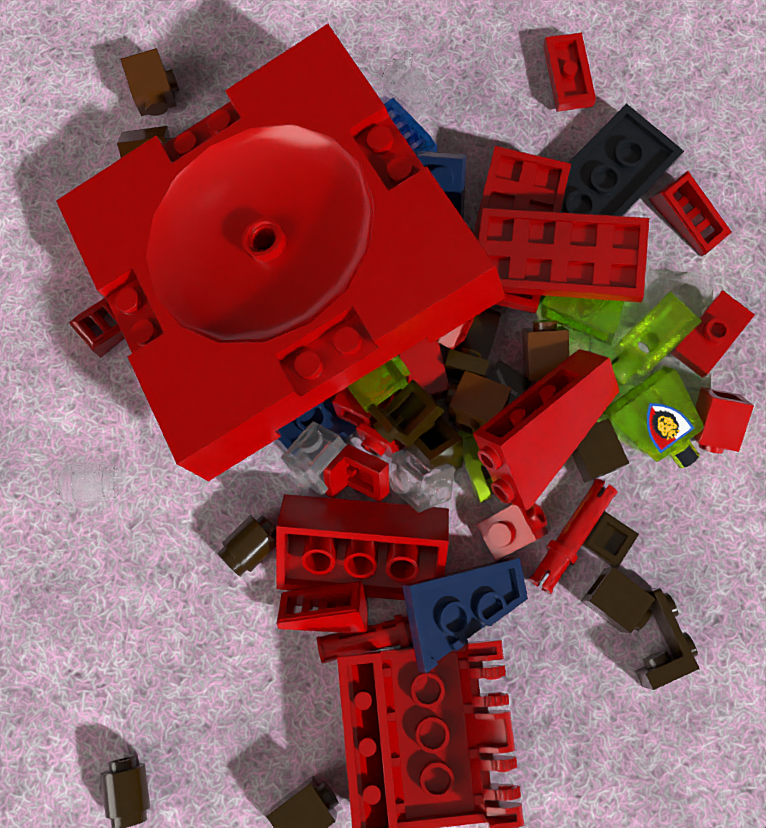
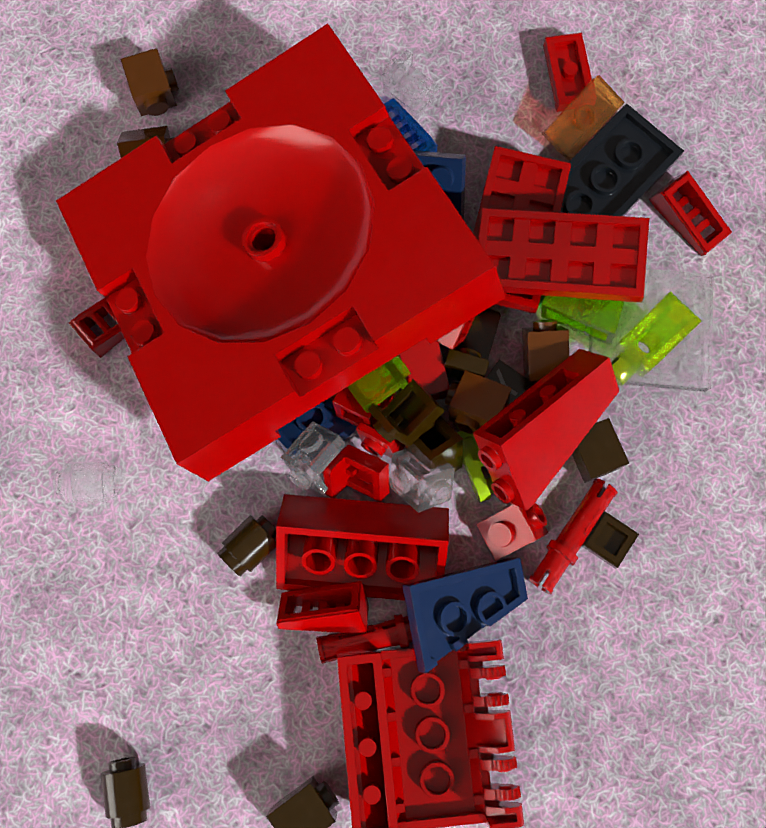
dark brown brick [581,567,655,633] -> none
clear neon green torso [603,365,704,469] -> none
dark brown bracket [635,588,700,690] -> none
red plate [670,290,755,378] -> none
red brick [689,387,754,454] -> none
none -> clear orange plate [541,75,625,160]

